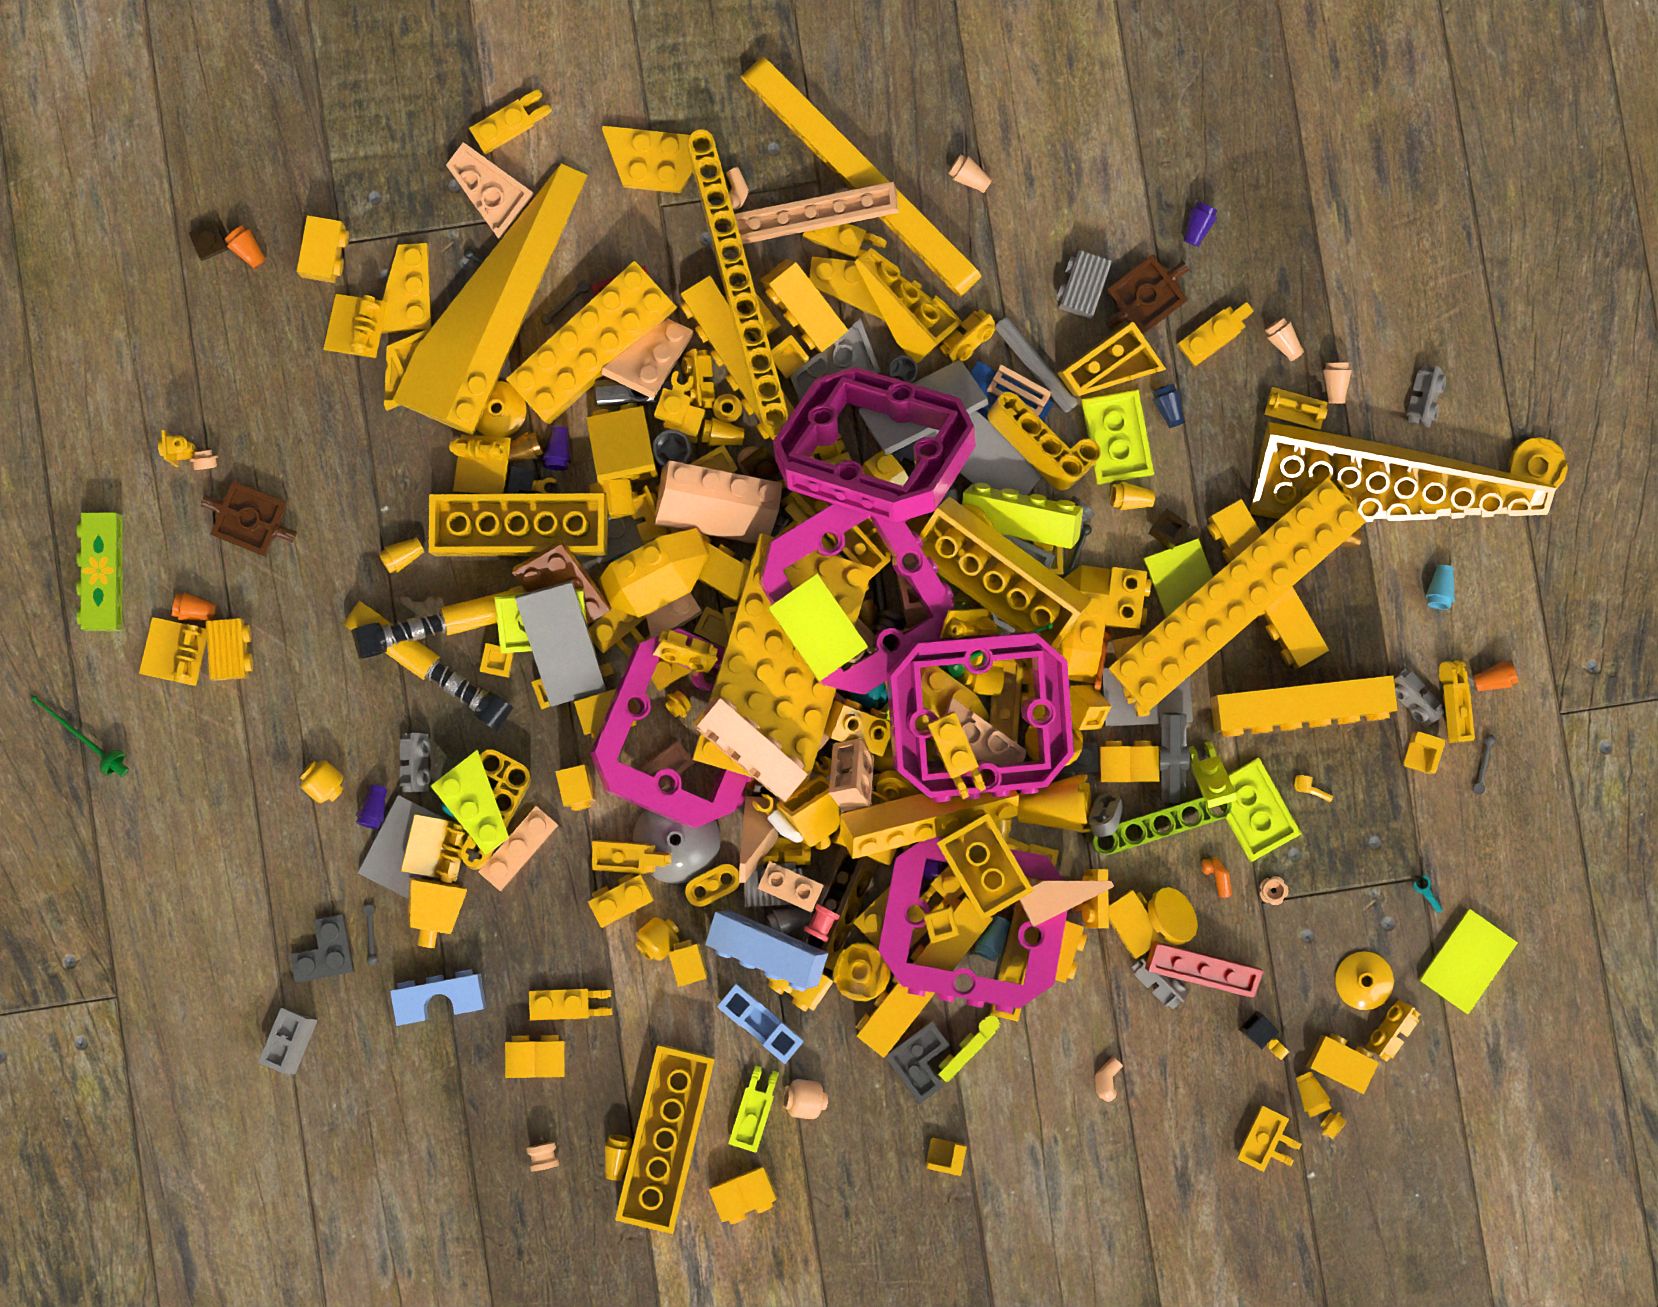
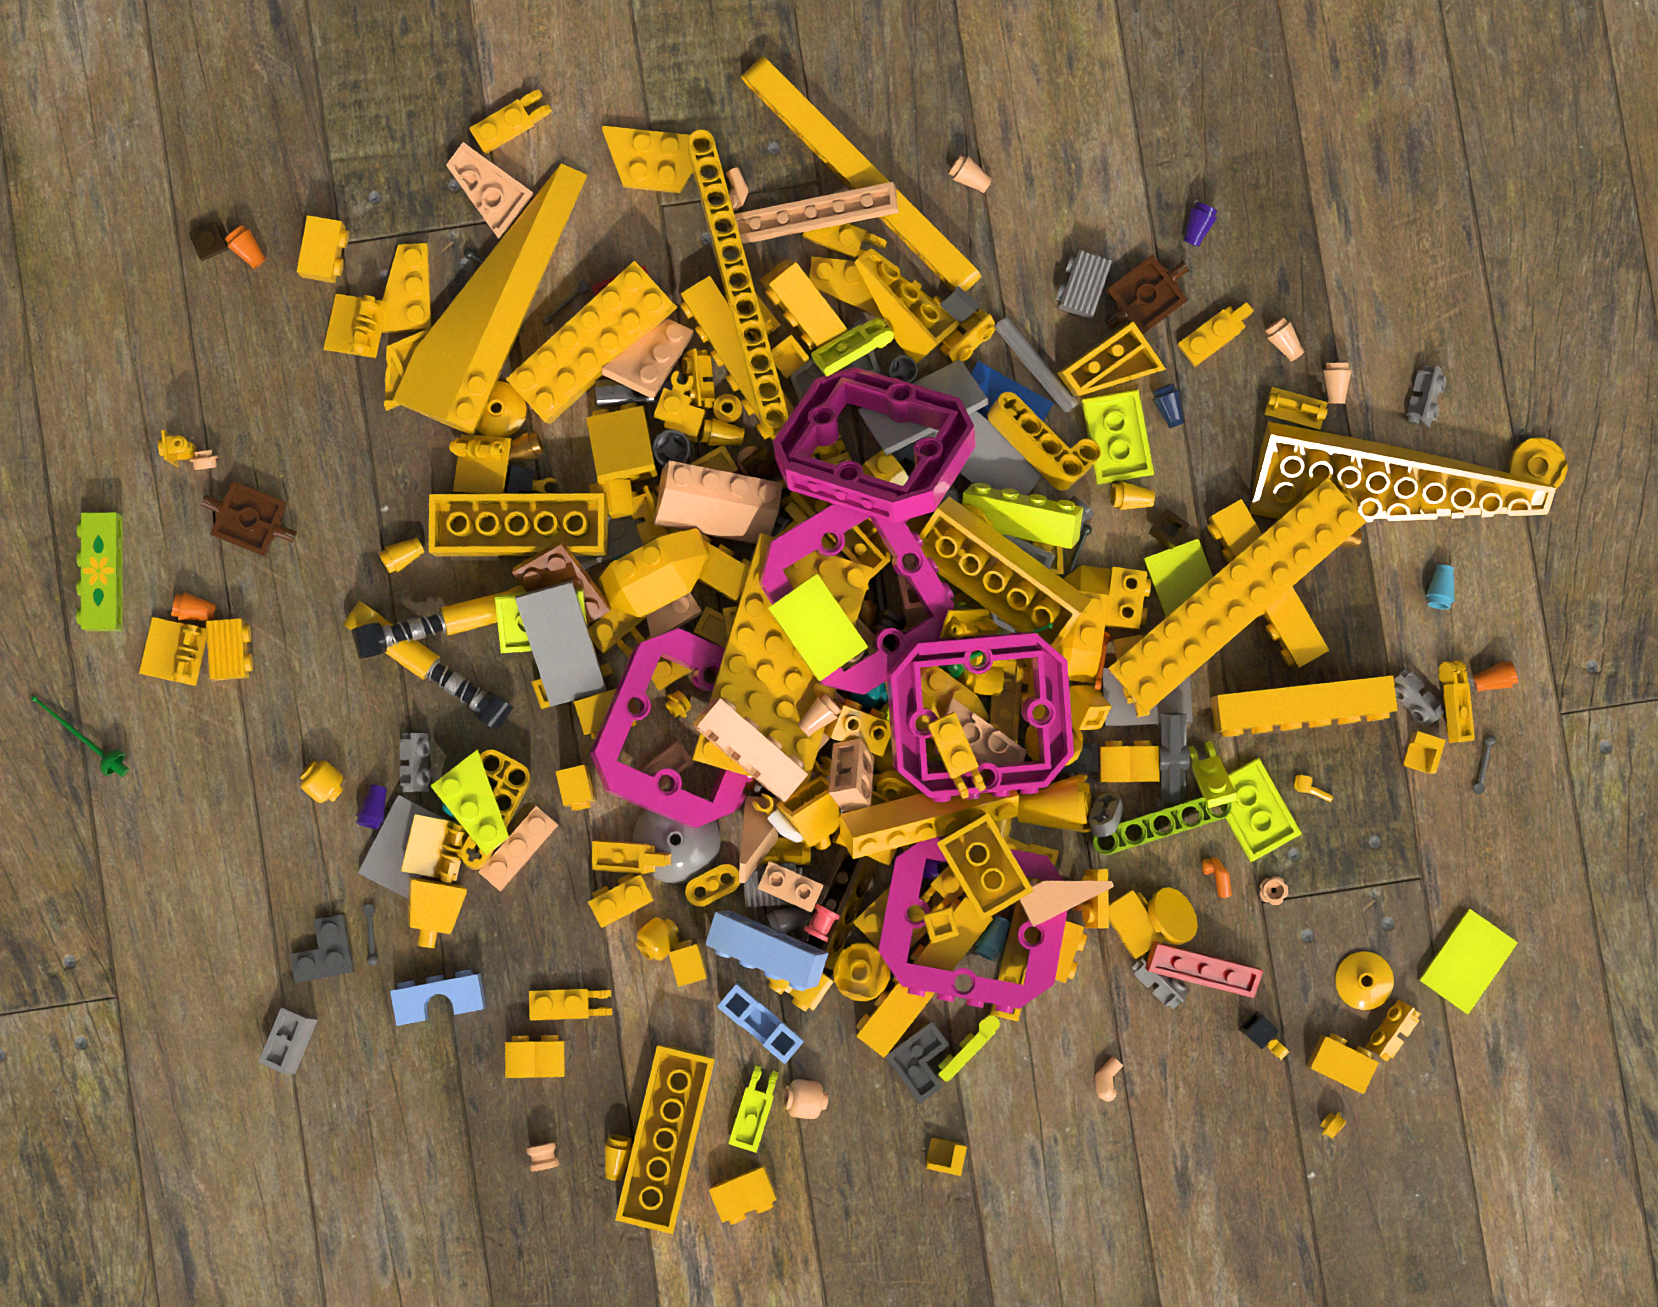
yellow plate [480,643,515,678] -> none
dark purple cone [542,426,571,471] -> none
yellow hinge [653,629,718,673] -> none
light nougat tile [987,365,1052,417] -> none
yellow hinge [1236,1105,1302,1172] -> none
yellow cone [1295,1071,1332,1118] -> none
teal hand [1412,875,1443,914] -> none
none -> light nougat cone [797,693,842,736]
none -> neon yellow hinge [811,317,894,377]
none -> dark grey tile [940,286,980,324]

